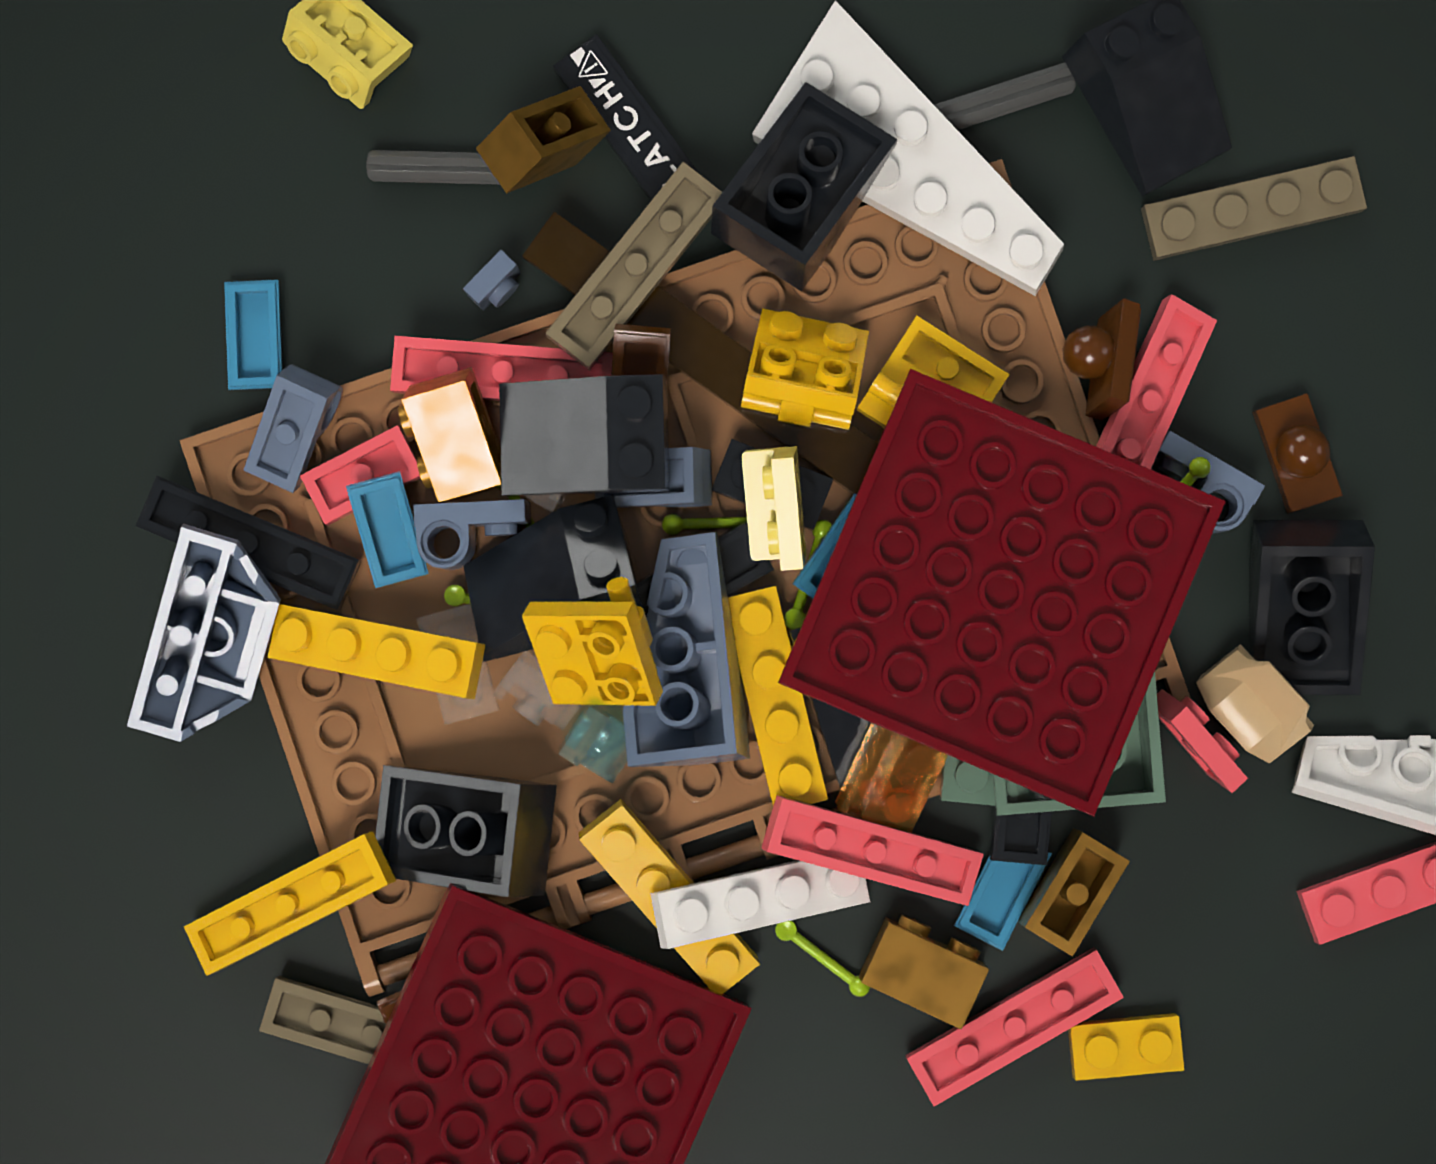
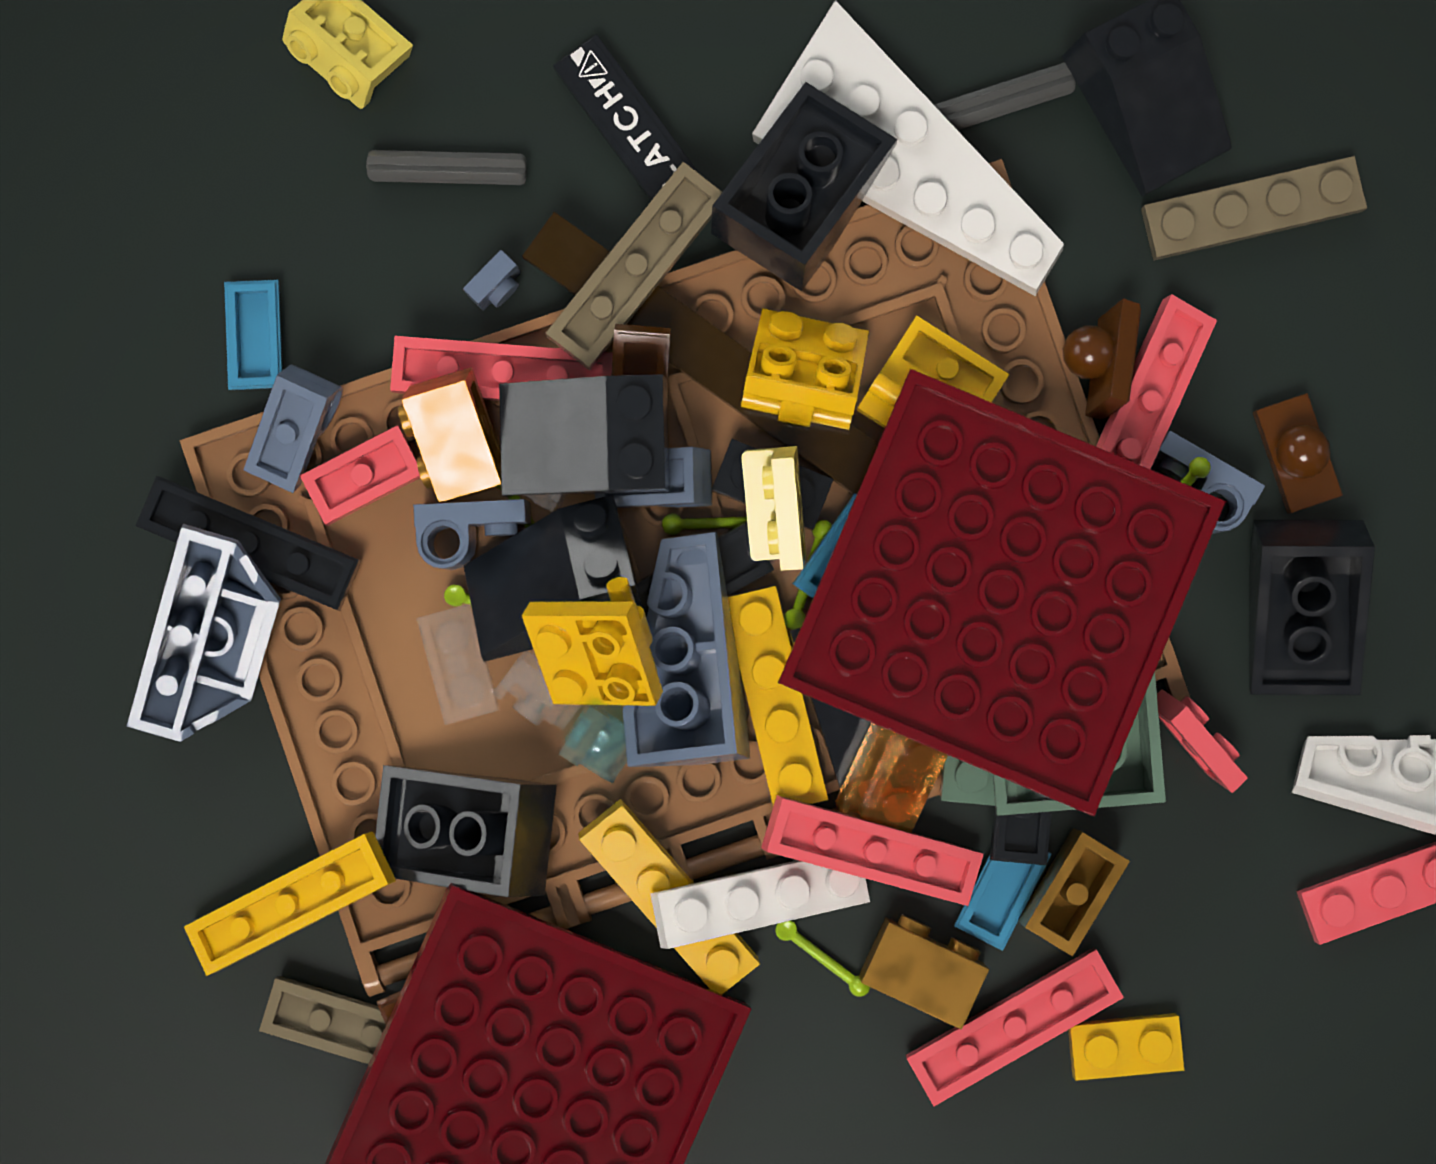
yellow plate [267,604,486,699] -> none
dark azure tile [346,471,429,588] -> none
pearl gold brick [476,86,611,194] -> none
tan slope [1196,644,1314,763] -> none

